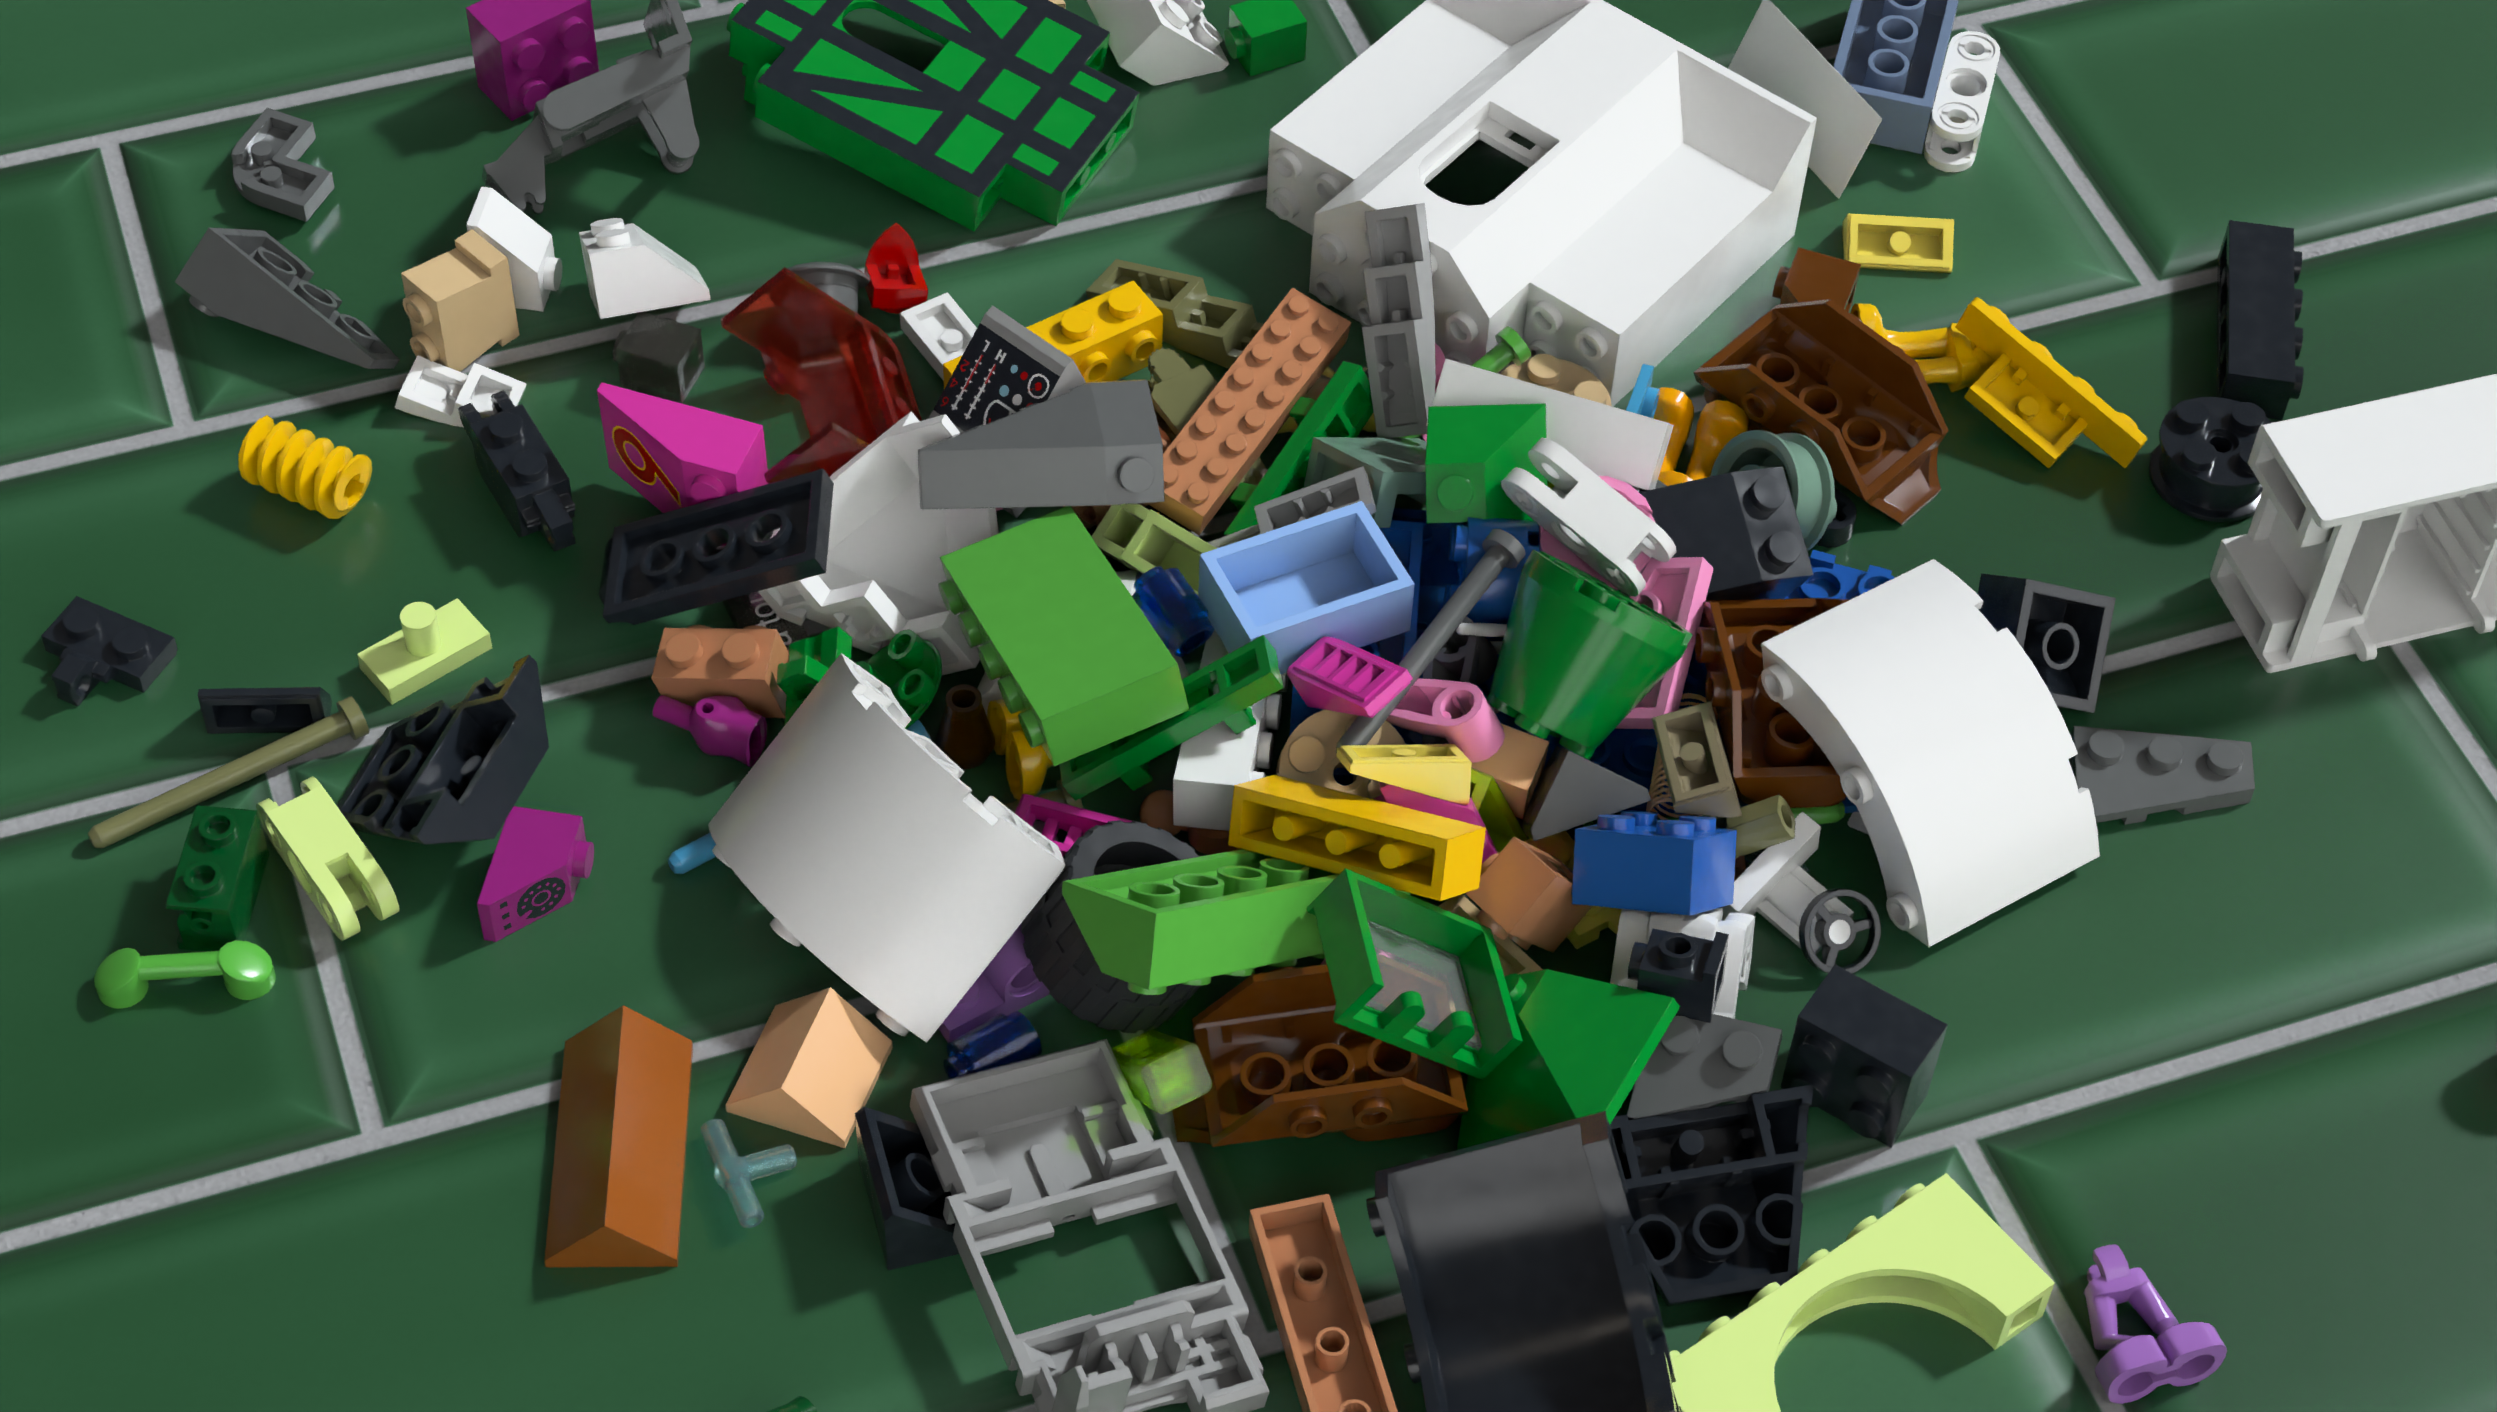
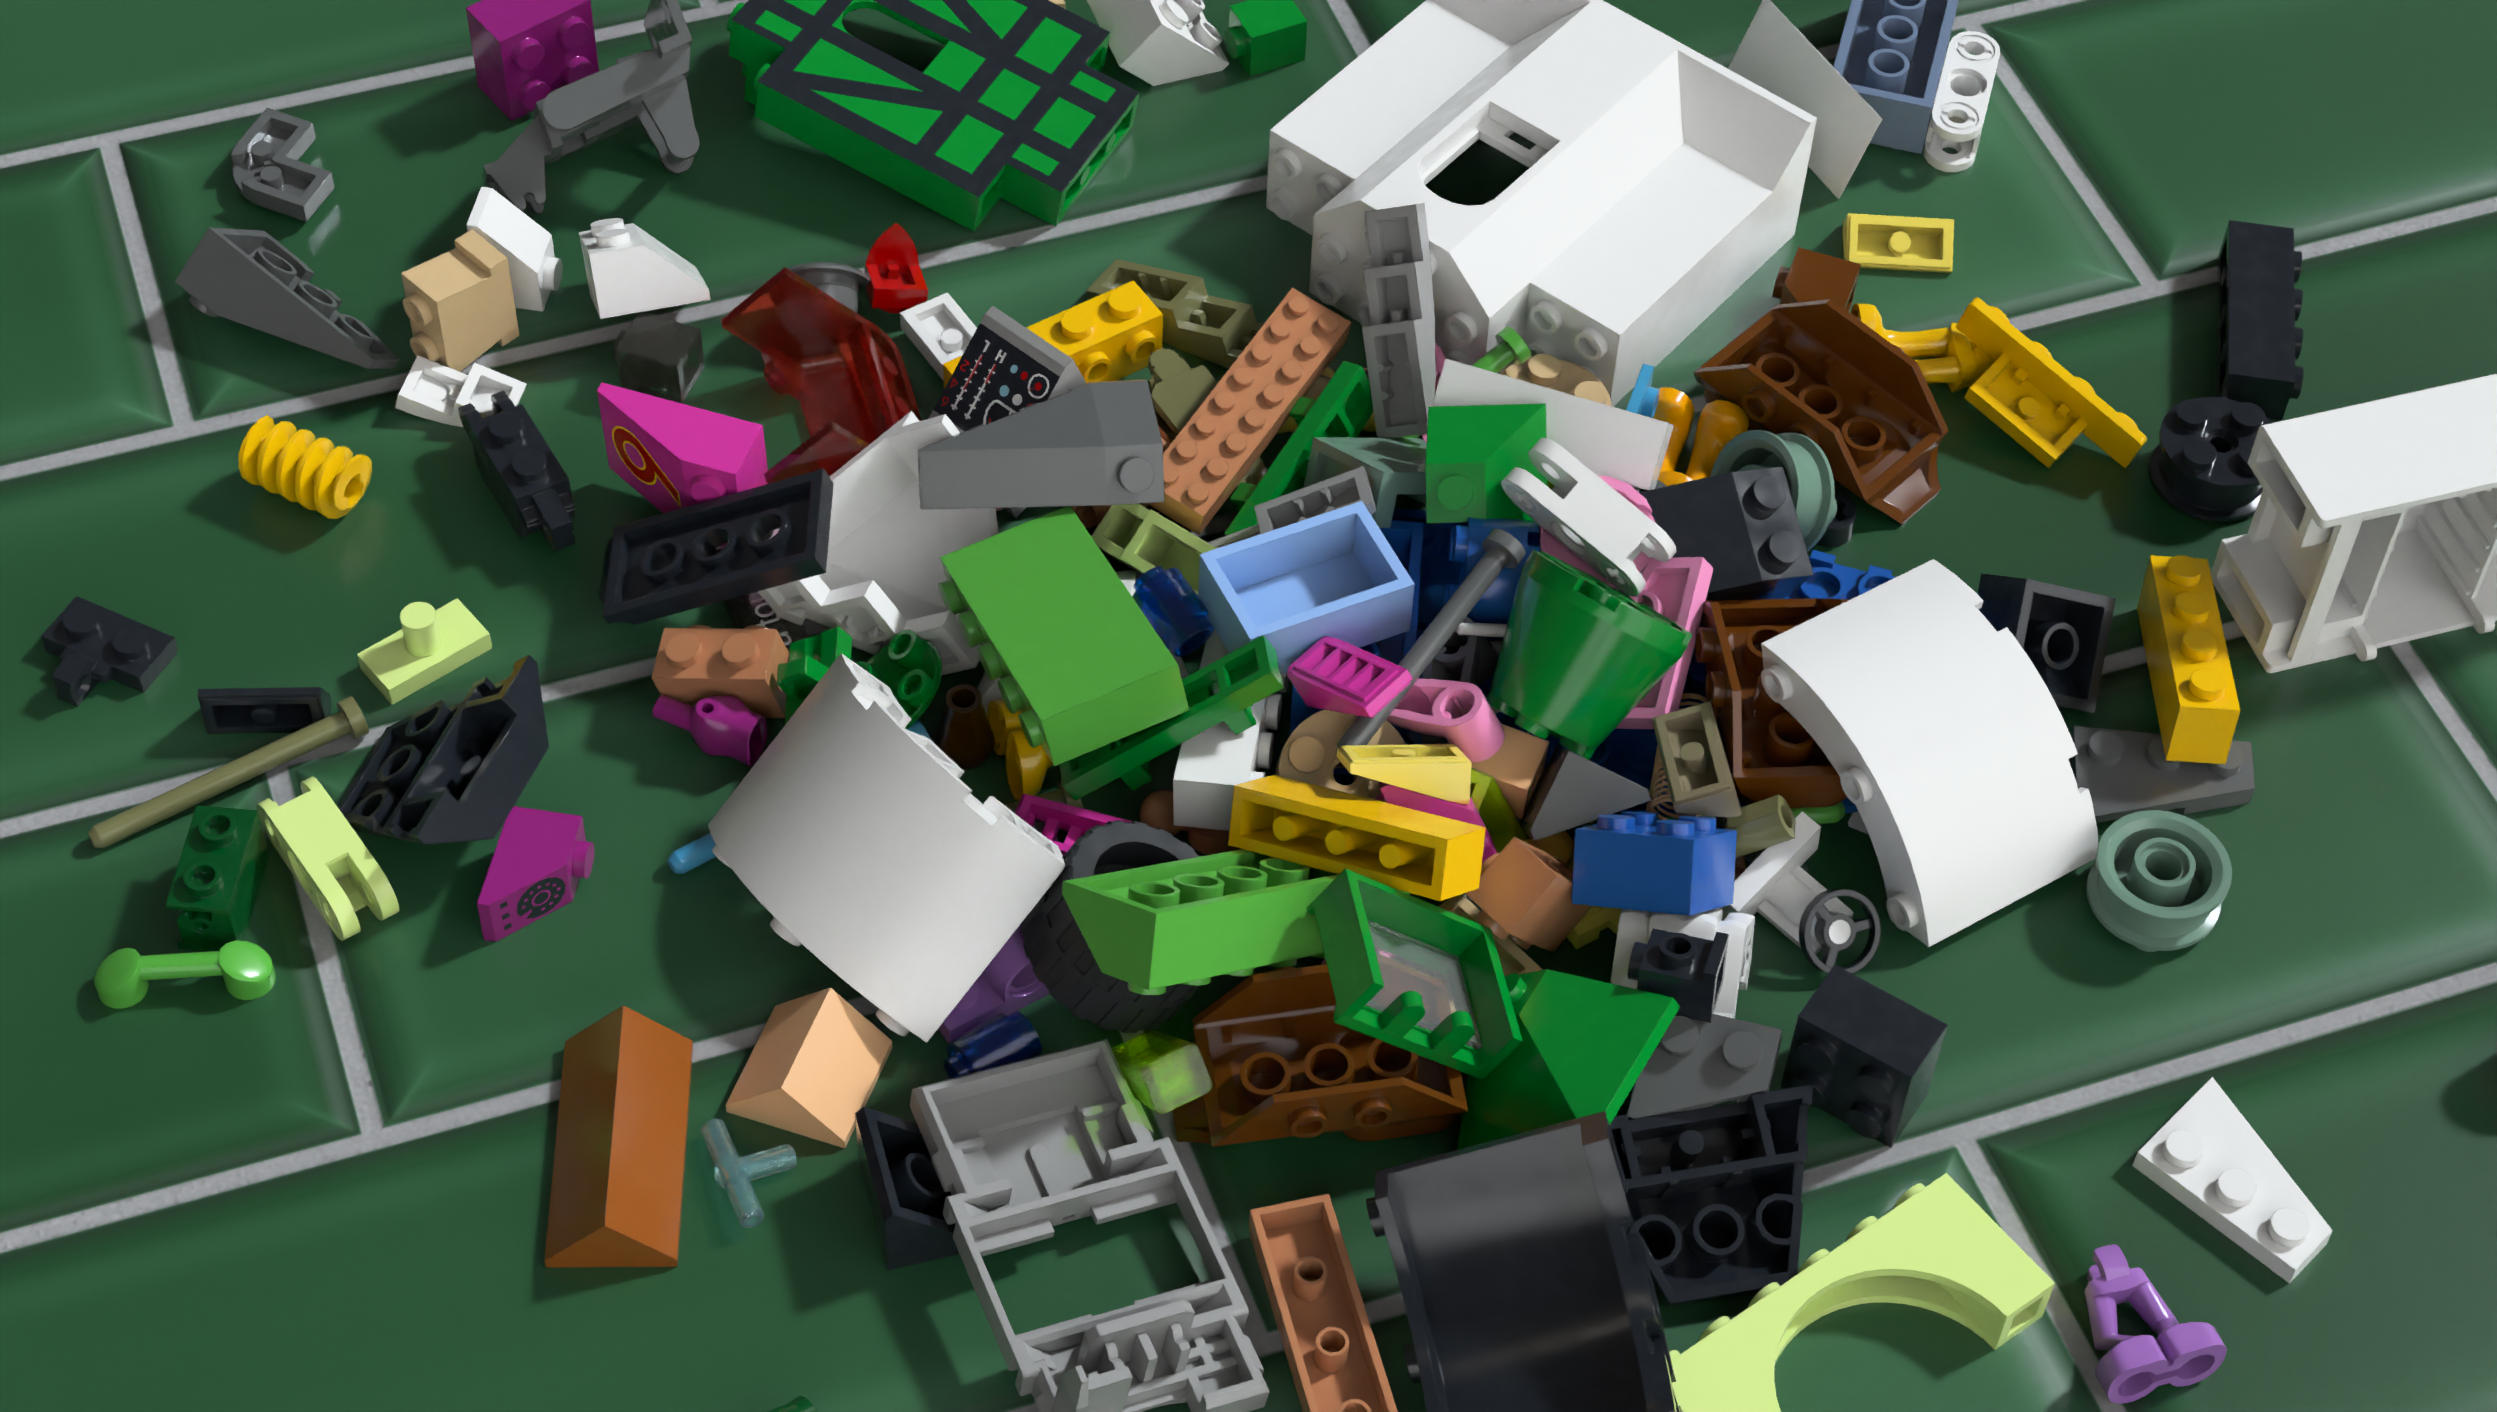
none -> sand green wheel [2086,810,2232,952]
none -> white wing [2132,1077,2333,1284]
none -> yellow brick [2137,555,2240,764]

